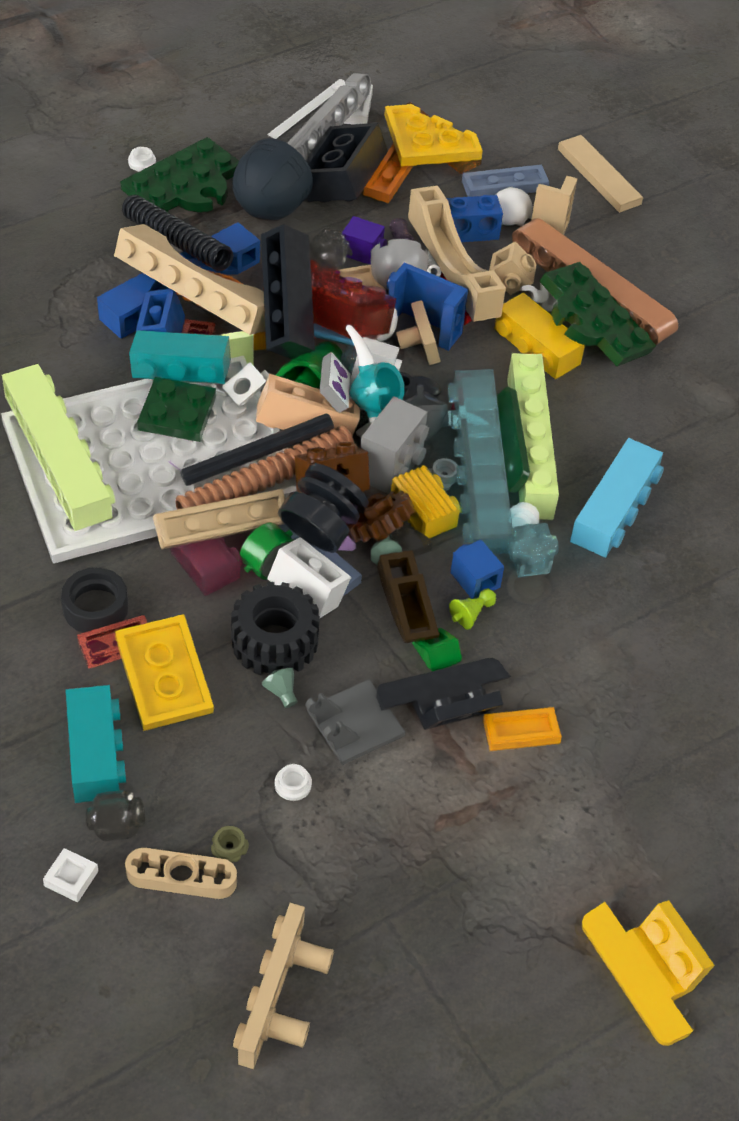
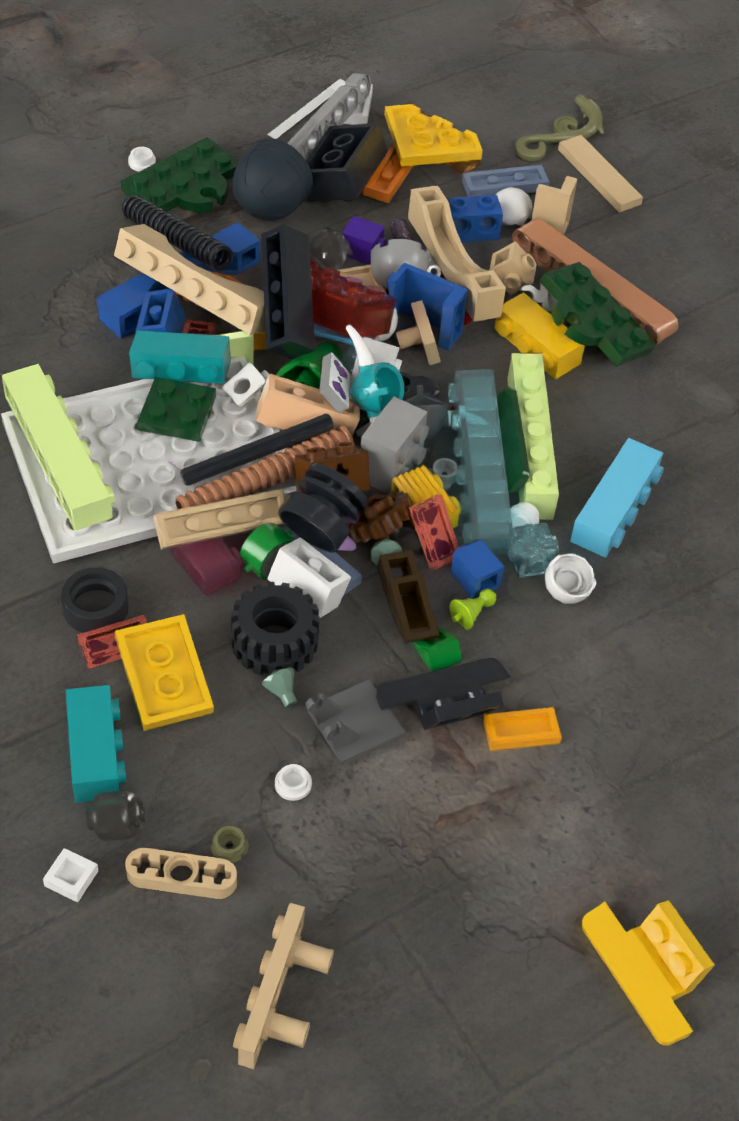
none -> clear red tile [409,494,459,570]
none -> olive plant [515,94,604,162]
none -> white hair [545,553,597,604]

